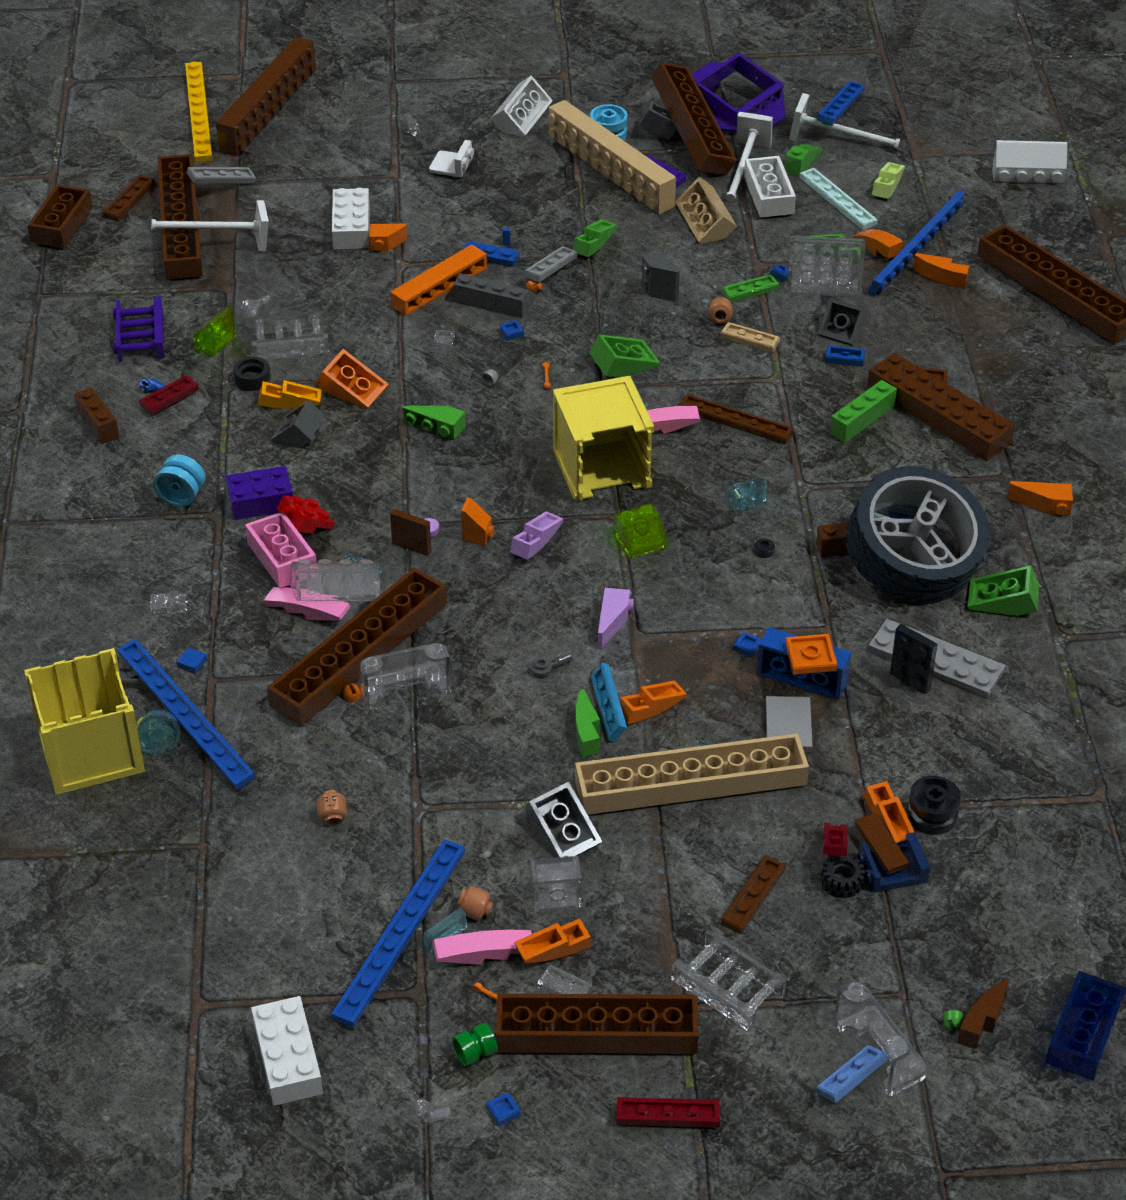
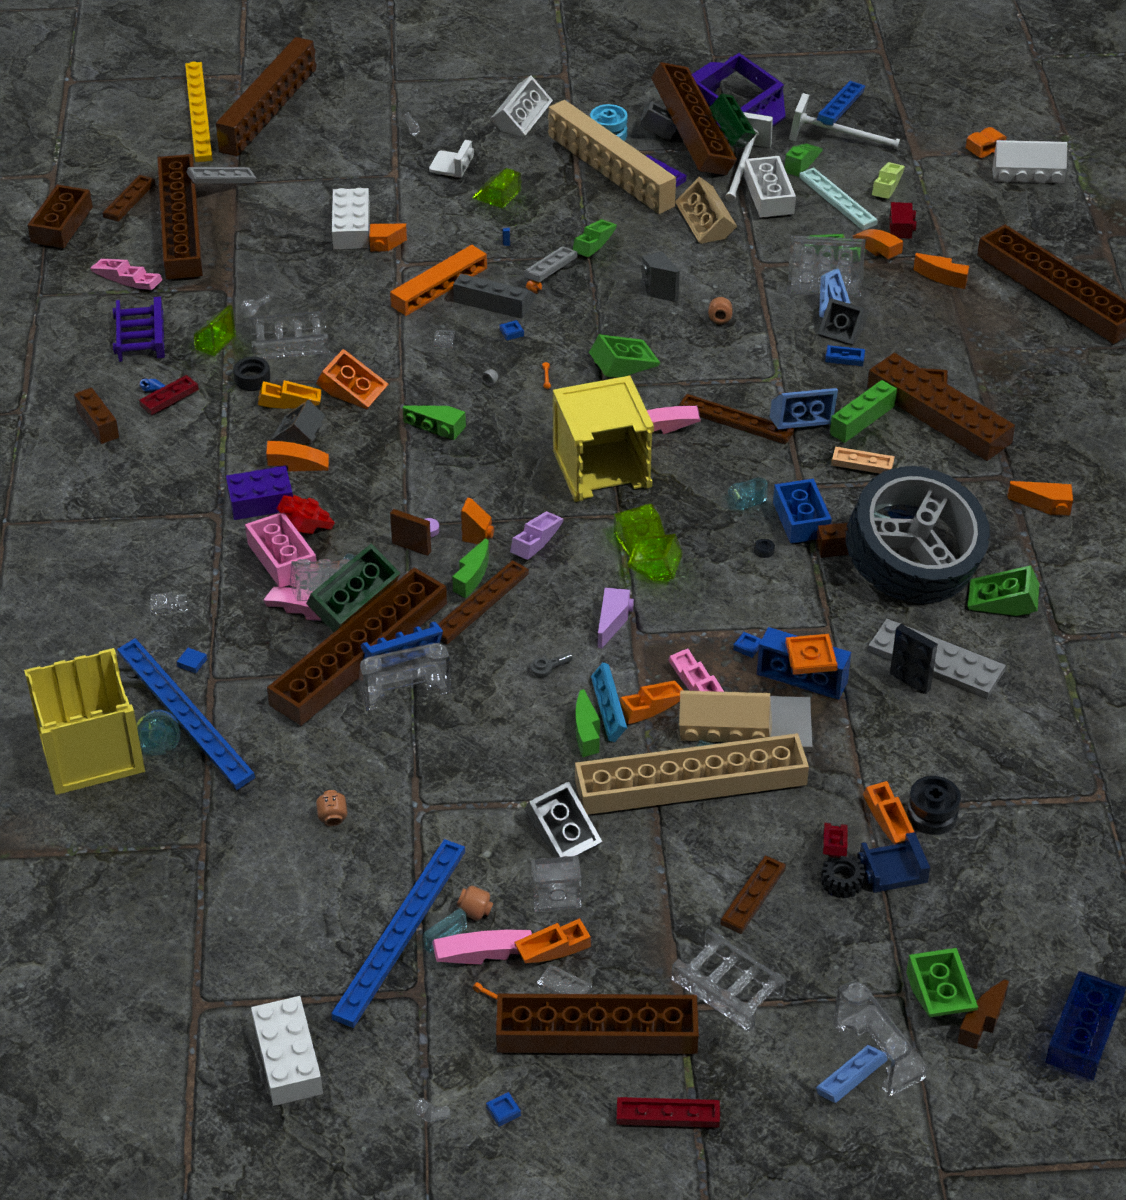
white tile [151,200,269,251] -> none
medium azure wheel [153,454,206,507] -> none
orange hinge [343,683,361,703] -> none
green wheel [452,1022,498,1067] -> none
blue plate [463,241,519,267] -> none
tan tile [720,322,780,353] -> none
bright green tile [722,275,780,302] -> none
blue tile [769,265,788,282] -> none
reddish brown tile [855,813,909,875] -> none
blue plate [868,190,965,296] -> none
bright green hinge [943,1010,963,1031] -> none
none -> bright pink slope [90,259,162,290]
none -> orange slope [266,441,329,472]
none -> dark green brick [306,543,401,632]
none -> blue hinge [361,622,443,669]
none -> reddish brown tile [438,560,529,645]
none -> bright green slope [452,538,489,598]
none -> clear neon green slope [473,168,521,208]
none -> clear neon green slope [627,534,683,581]
none -> bright pink slope [668,648,724,692]
none -> tan slope [679,690,772,742]
none -> dark green brick [709,93,756,148]
none -> medium blue slope [770,388,838,429]
none -> blue brick [773,478,832,543]
none -> light blue wing [819,269,850,317]
none -> light nougat plate [831,447,895,474]
none -> dark red brick [889,202,916,239]
none -> bright green slope [906,948,978,1017]
none -> orange brick [966,127,1007,158]

